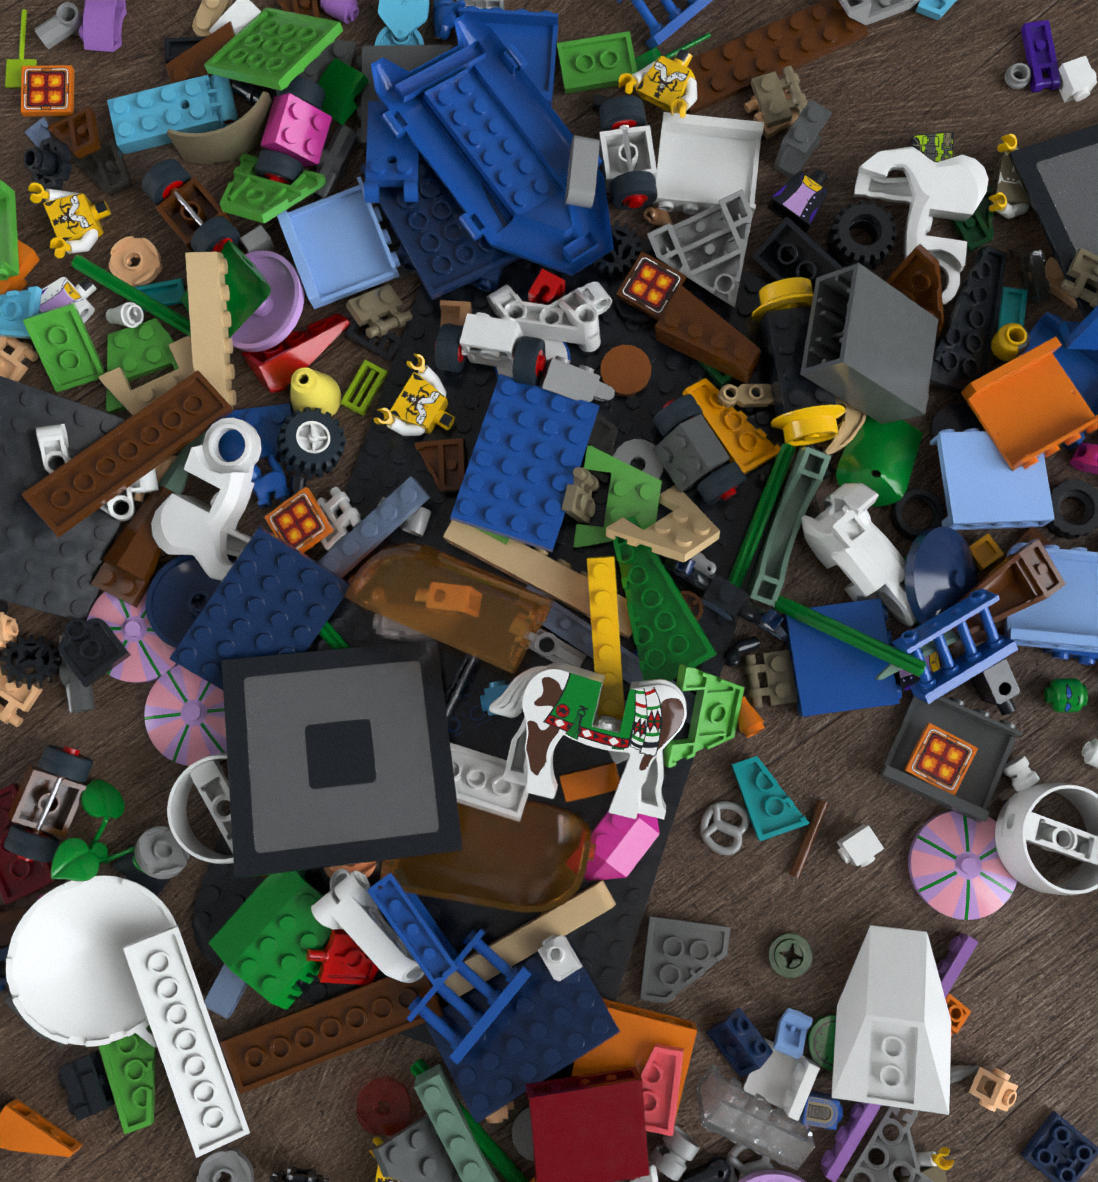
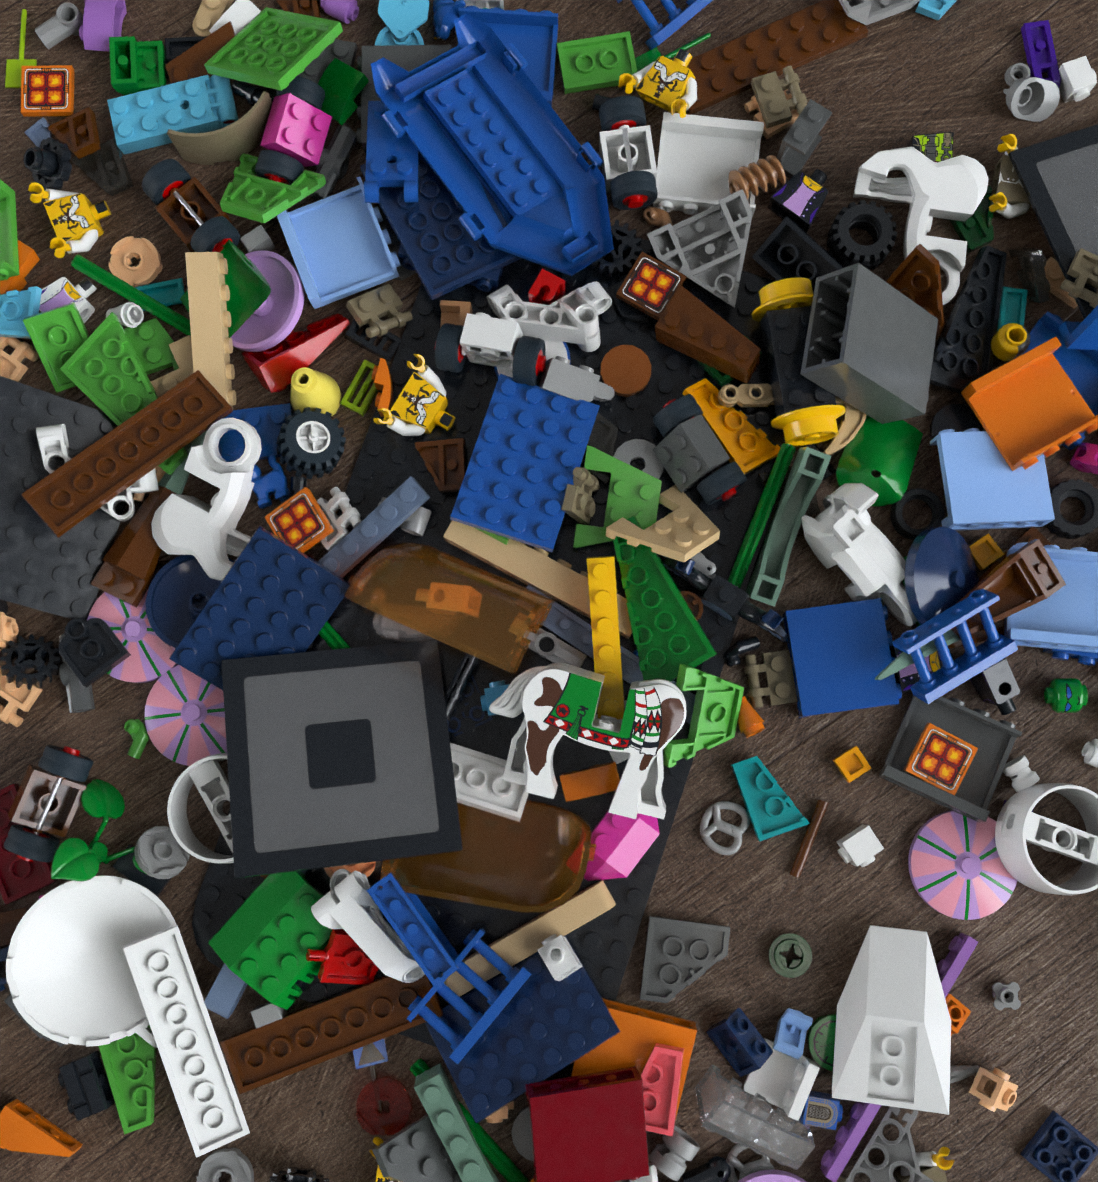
light grey beam [565,135,600,209] -> none
green axle [774,595,926,676] -> none
none -> bright green wing [60,312,188,475]
none -> green brick [109,36,166,95]
none -> bright green arm [124,719,149,759]
none -> light grey piece [251,1002,288,1029]
none -> piece [353,1039,388,1126]
none -> orange slope [371,358,393,417]
none -> medium nougat piece [728,155,786,200]
none -> light orange plate [833,746,871,783]
none -> light grey plate [992,982,1021,1010]
none -> light grey piece [1003,77,1060,122]

